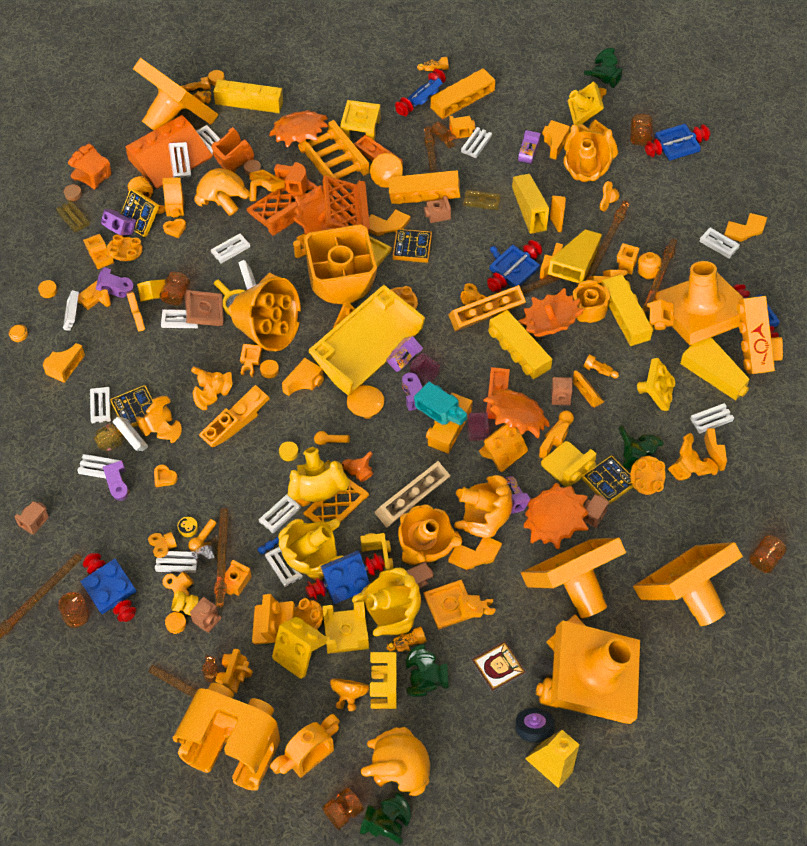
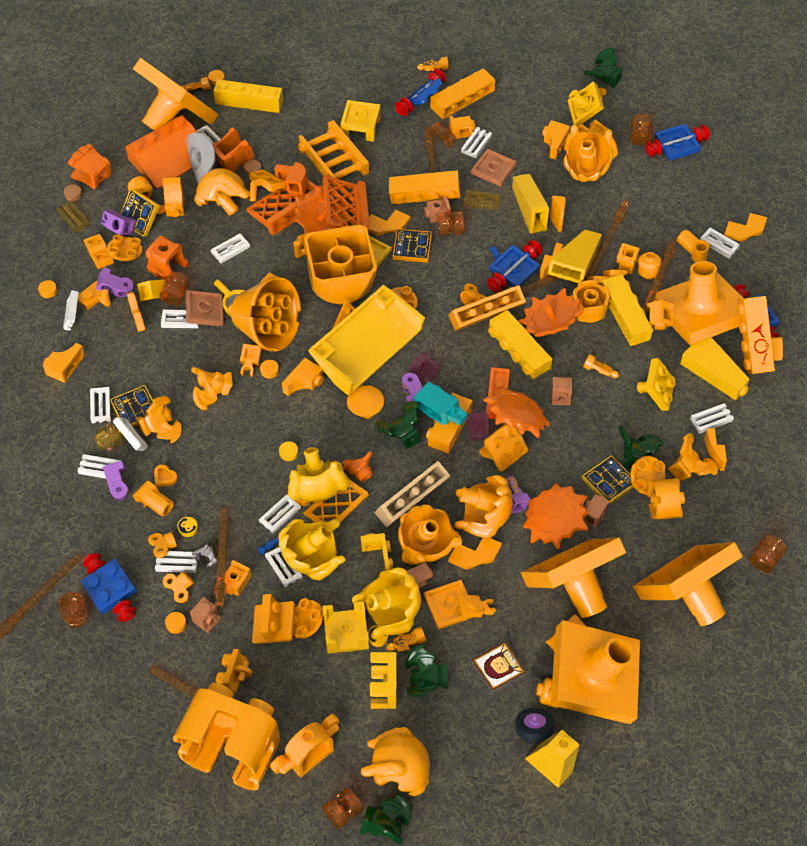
light orange piece [9,324,28,342] -> none
nougat brick [15,501,49,535] -> none
light orange tile [163,219,186,238] -> none
white tile [169,142,191,178] -> none
yellow wheel [171,591,198,616] -> none
light orange bar [188,519,217,552] -> none
light orange piece [193,91,212,104] -> none
light orange slope [199,385,270,448] -> none
clear orange bar [202,655,219,683] -> none
white tile [238,260,256,290] -> none
orange piece [269,110,328,147] -> none
yellow bracket [272,616,327,679] -> none
blue plate [305,551,385,604] -> none
light orange bar [314,431,350,445] -> none
light orange hair [330,678,369,711] -> none
orange plate [354,135,403,163] -> none
light orange dish [370,153,403,188] -> none
medium lavender leg [386,336,423,372] -> none
medium lavender leg [518,130,541,164] -> none
light orange slope [539,422,569,459] -> none
yellow bracket [541,441,597,487] -> none
light orange bar [545,410,574,438] -> none
light orange slope [572,370,604,408] -> none
light orange piece [600,181,619,212] -> none
none -> light orange piece [133,481,174,517]
none -> orange piece [146,235,189,283]
none -> light grey hat [186,133,216,183]
none -> yellow tile [368,625,389,647]
none -> dark green animal [375,401,420,449]
none -> clear orange wheel [437,211,465,236]
none -> nougat tile [471,149,517,187]
none -> light orange brick [648,478,685,520]
none -> light orange piece [677,230,709,262]

